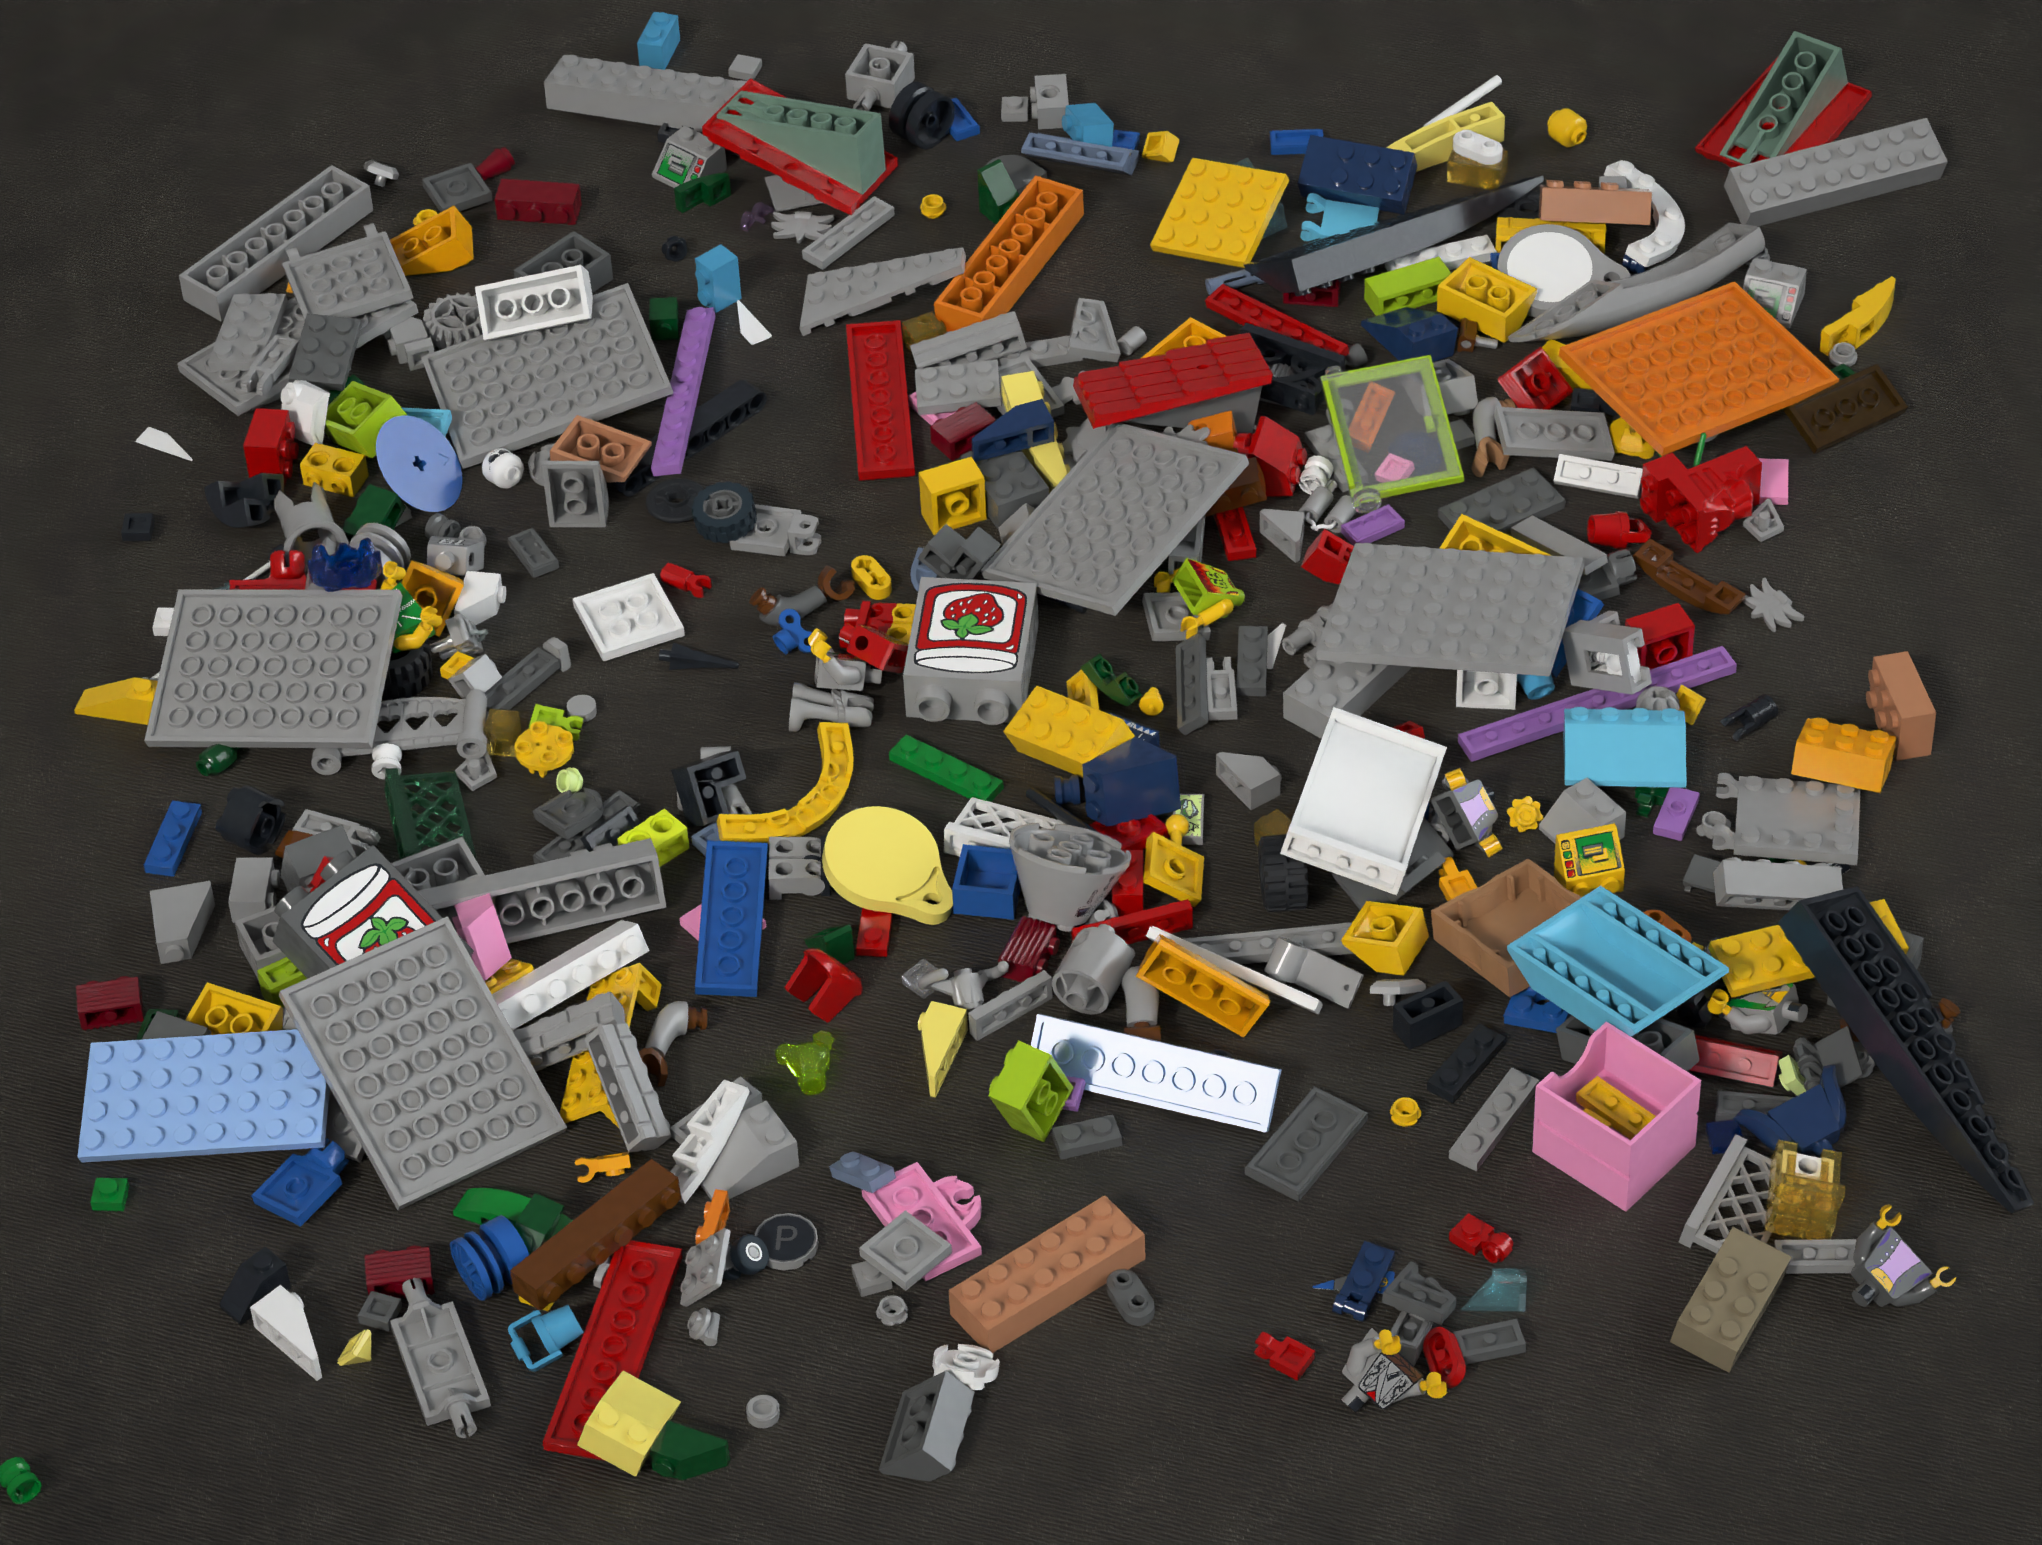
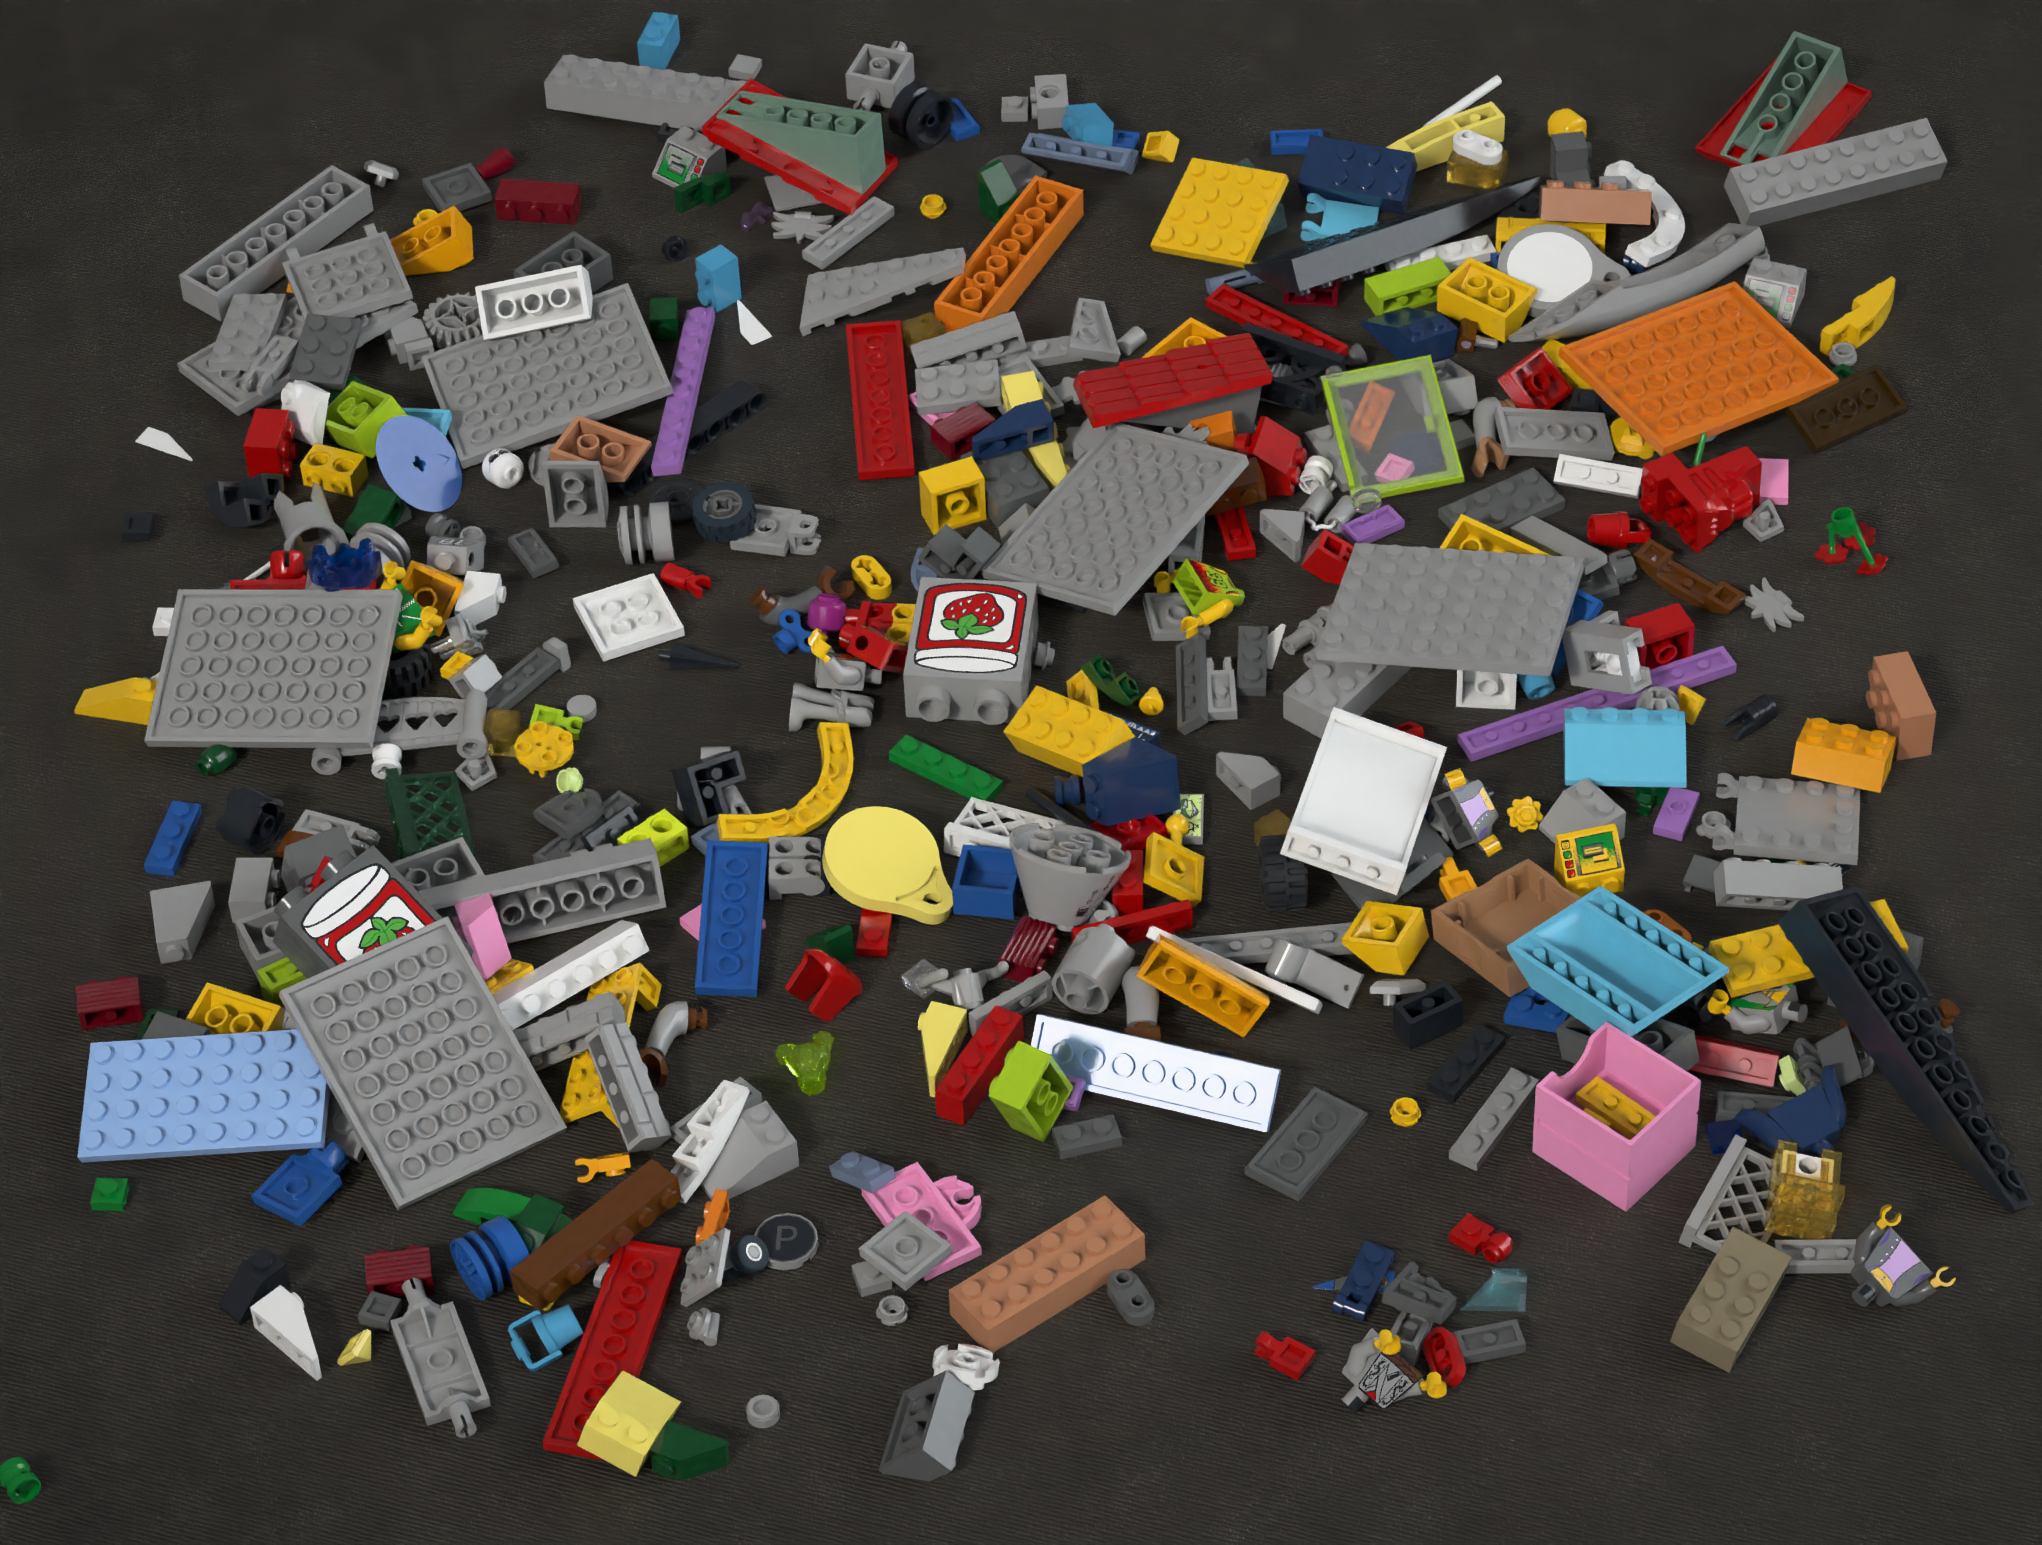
none -> light grey wheel [617,501,675,565]
none -> magenta head [807,593,846,637]
none -> red brick [935,1005,1024,1126]
none -> light grey plate [1033,641,1055,670]
none -> dark grey brick [1549,131,1596,187]
none -> plant [1815,507,1888,575]

